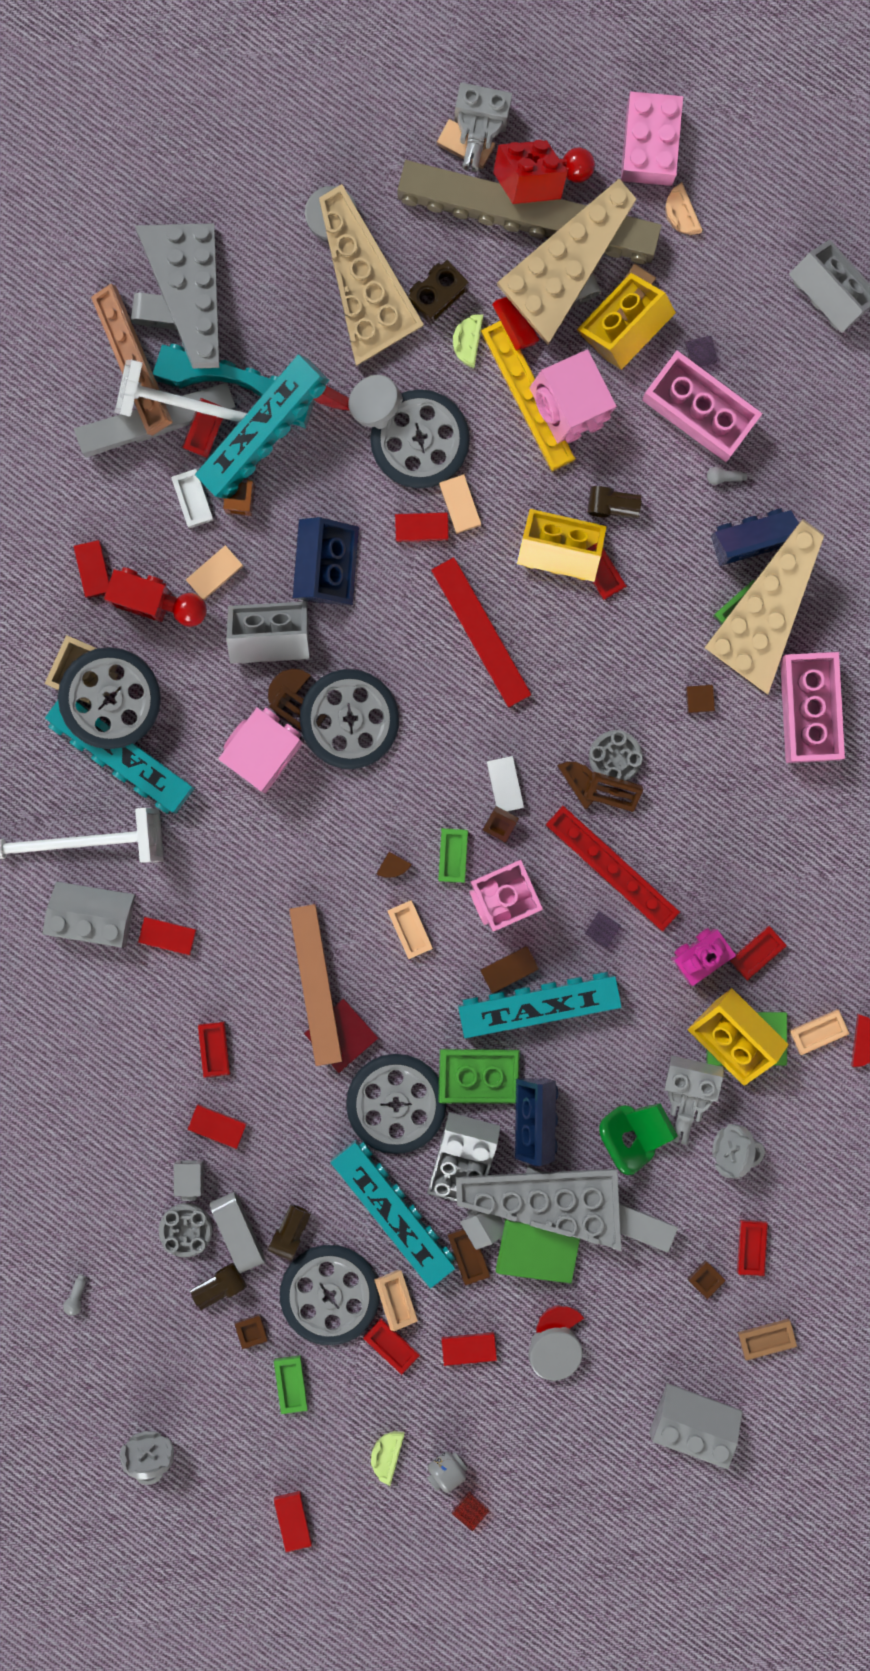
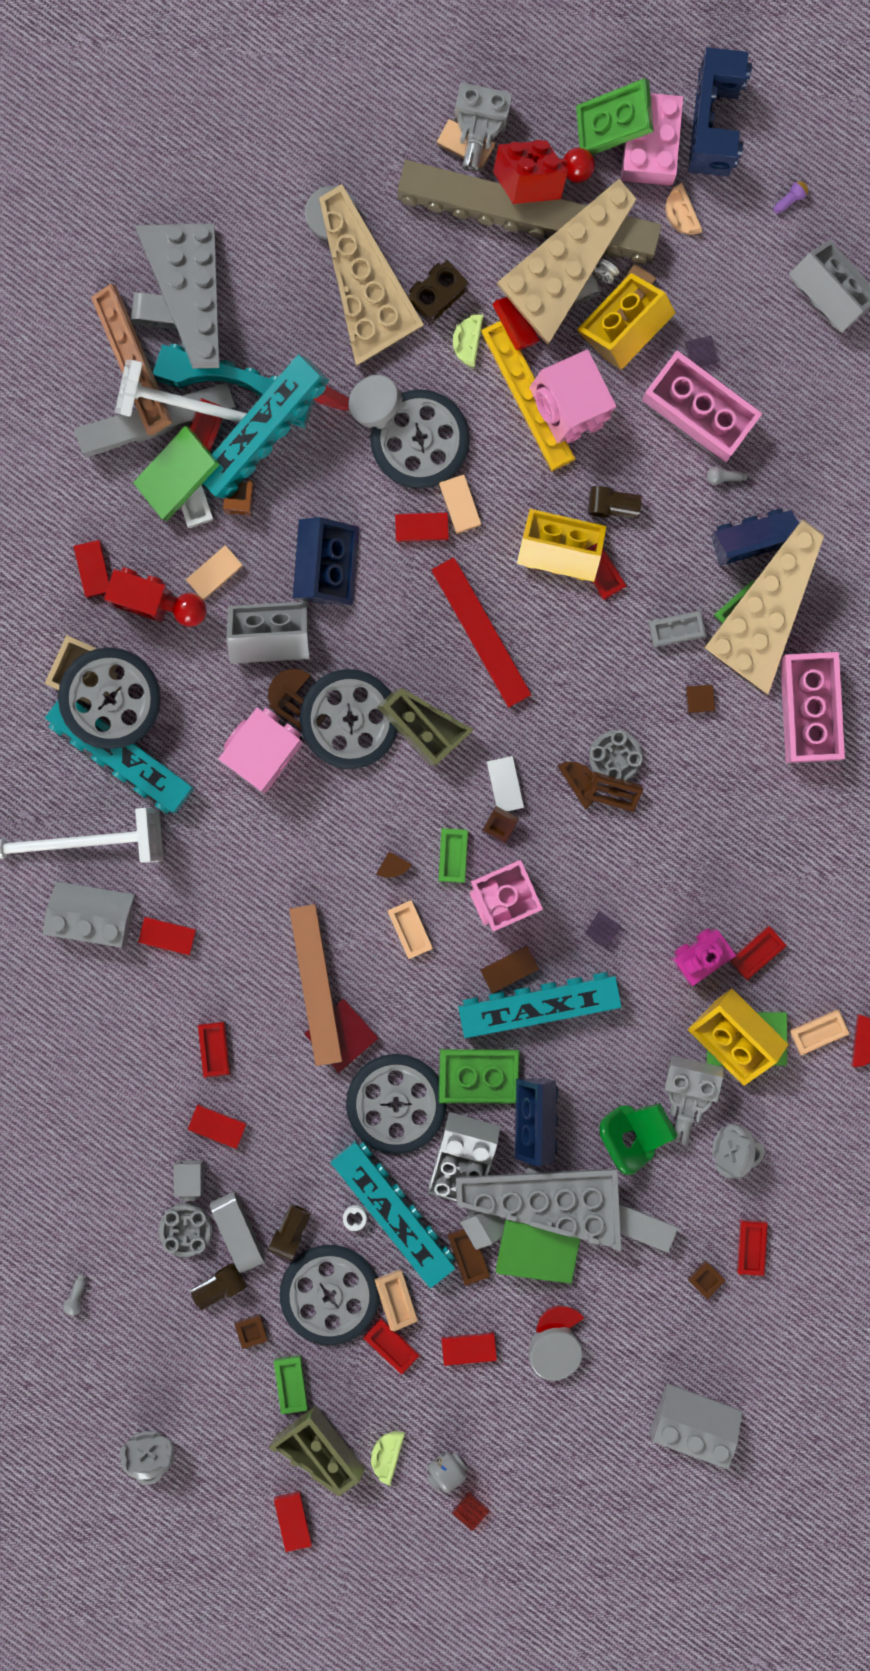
red tile [545,806,680,932] -> none
medium nougat tile [737,1319,797,1360] -> none
none -> bright green tile [133,426,220,521]
none -> olive wedge [269,1406,365,1496]
none -> white bush [343,1205,367,1231]
none -> olive wedge [377,688,474,766]
none -> bright green tile [576,78,654,155]
none -> white bush [593,259,619,284]
none -> light grey plate [648,611,706,648]
none -> dark blue plate [687,47,752,177]
none -> medium lavender piece [773,181,808,215]

